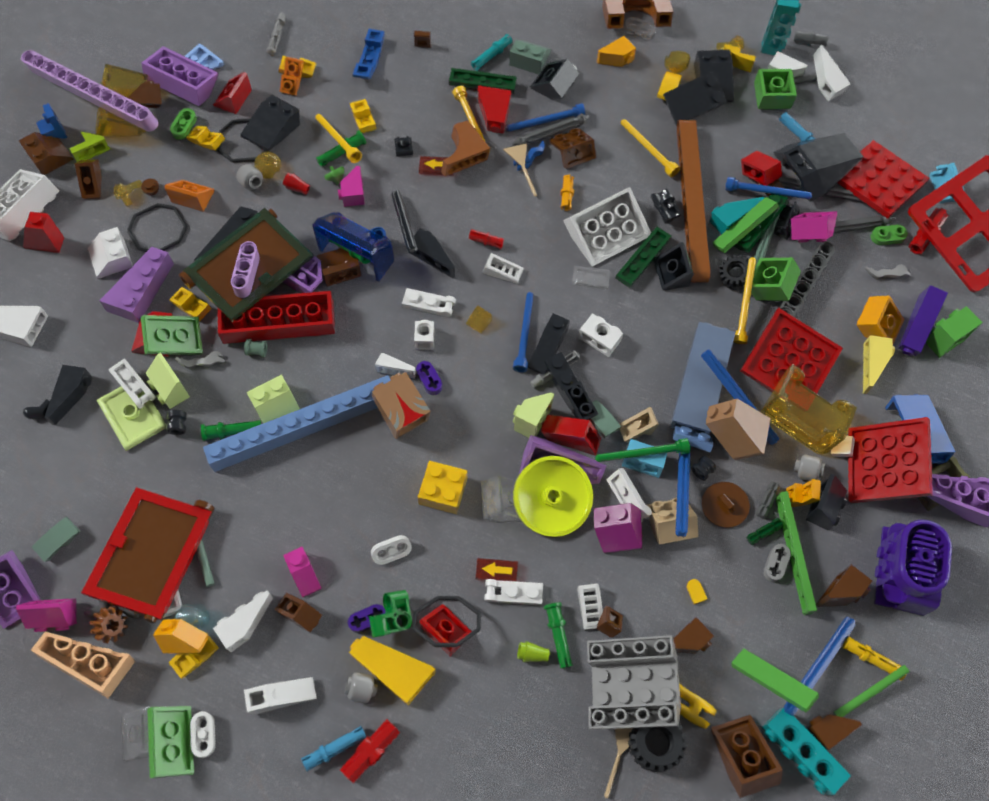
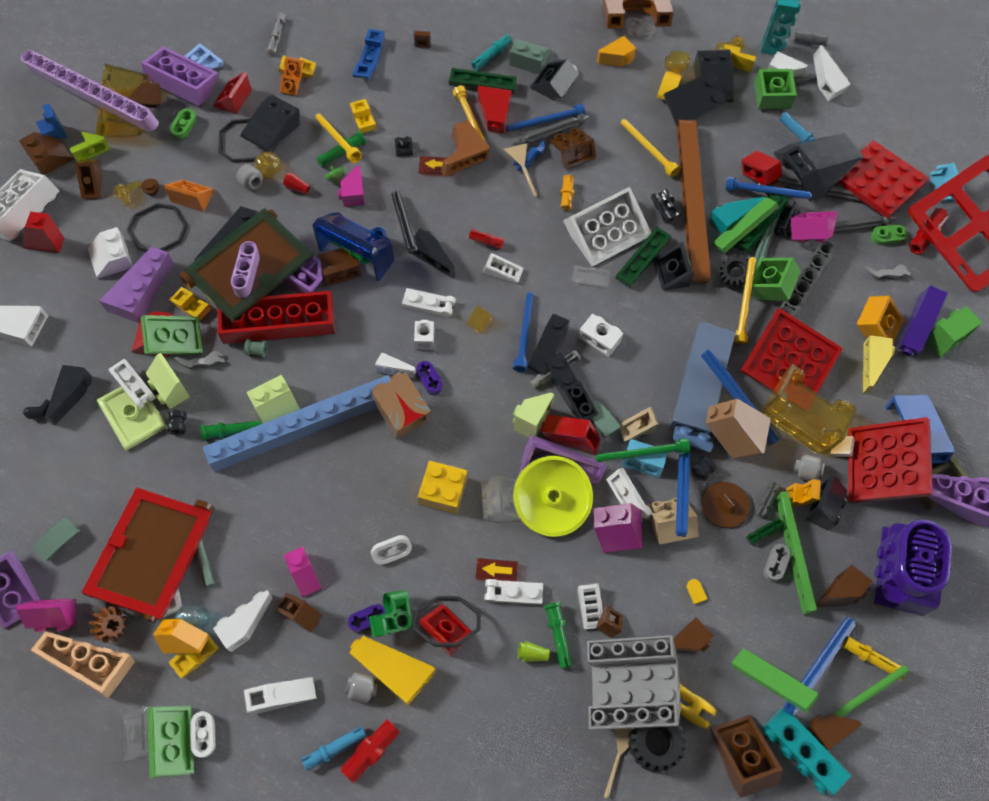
yellow slope [186,126,225,150] -> none

